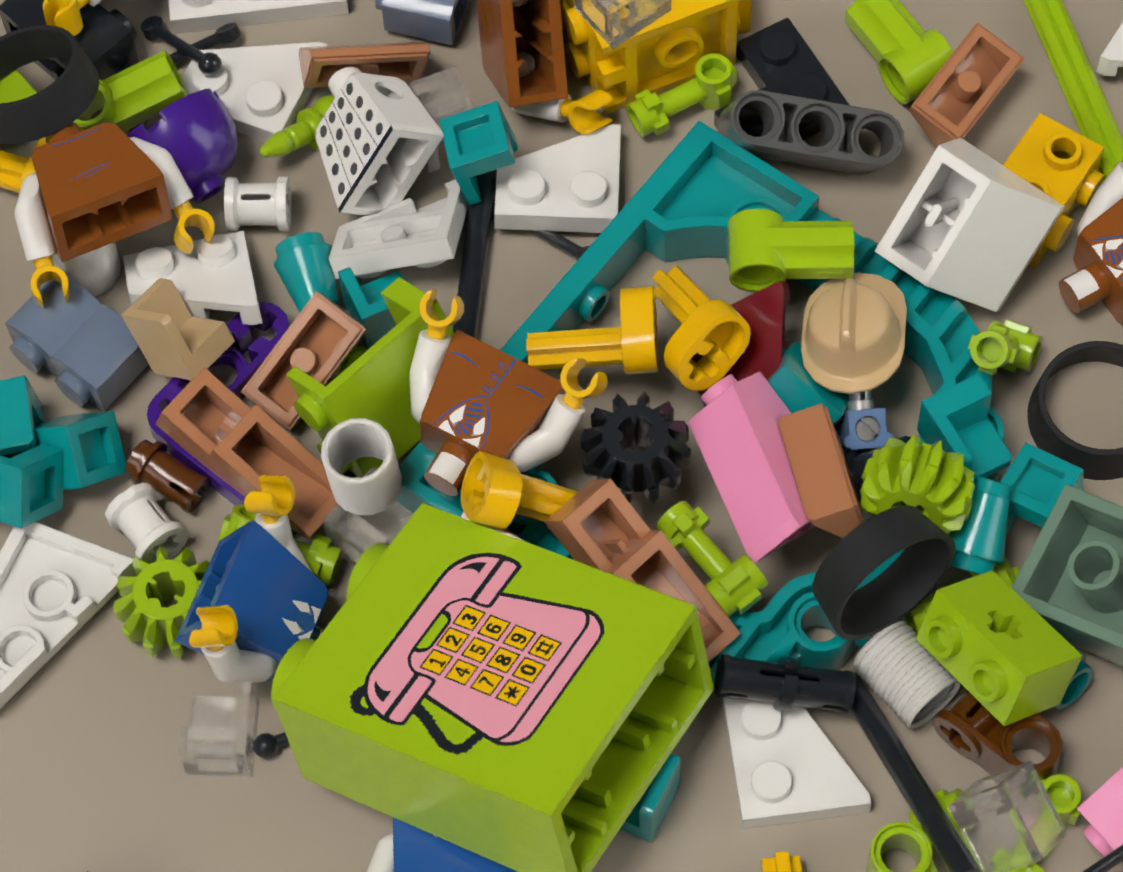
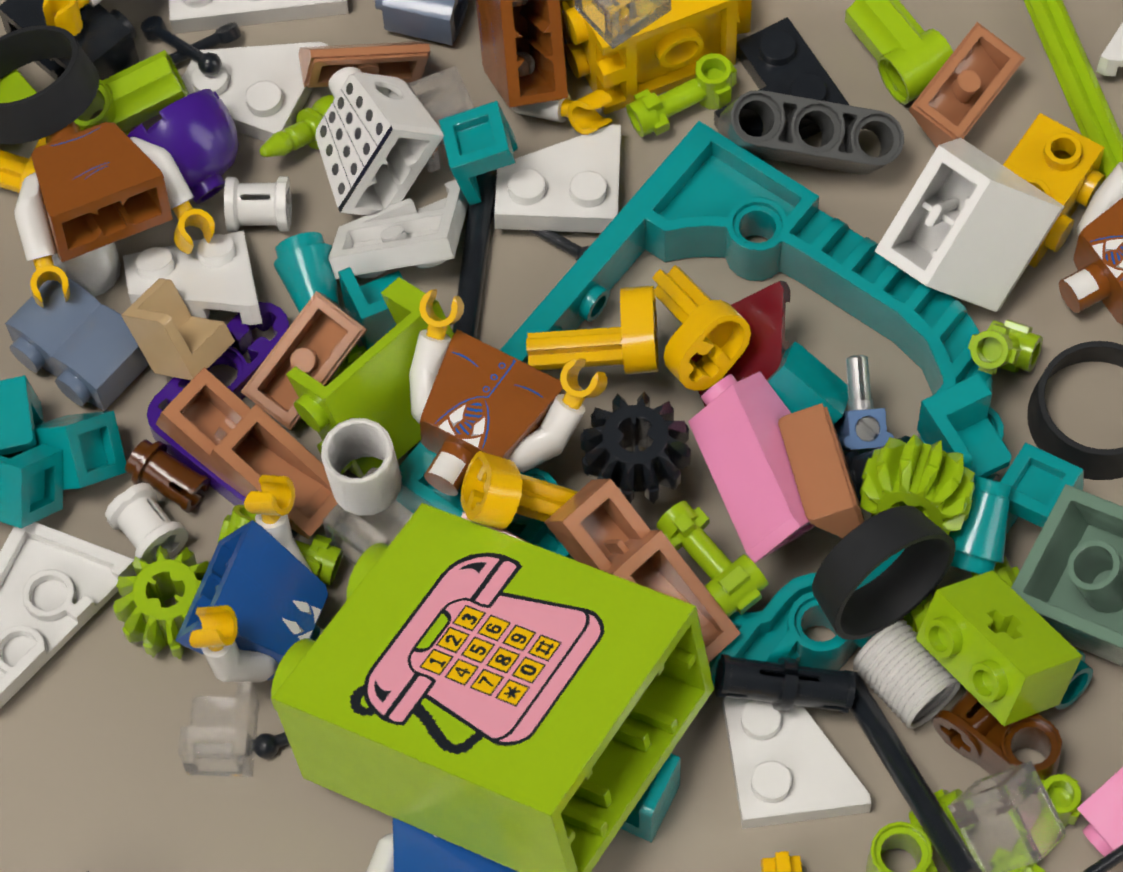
lime piece [728,208,855,292] -> none
tan piece [801,273,907,394] -> none

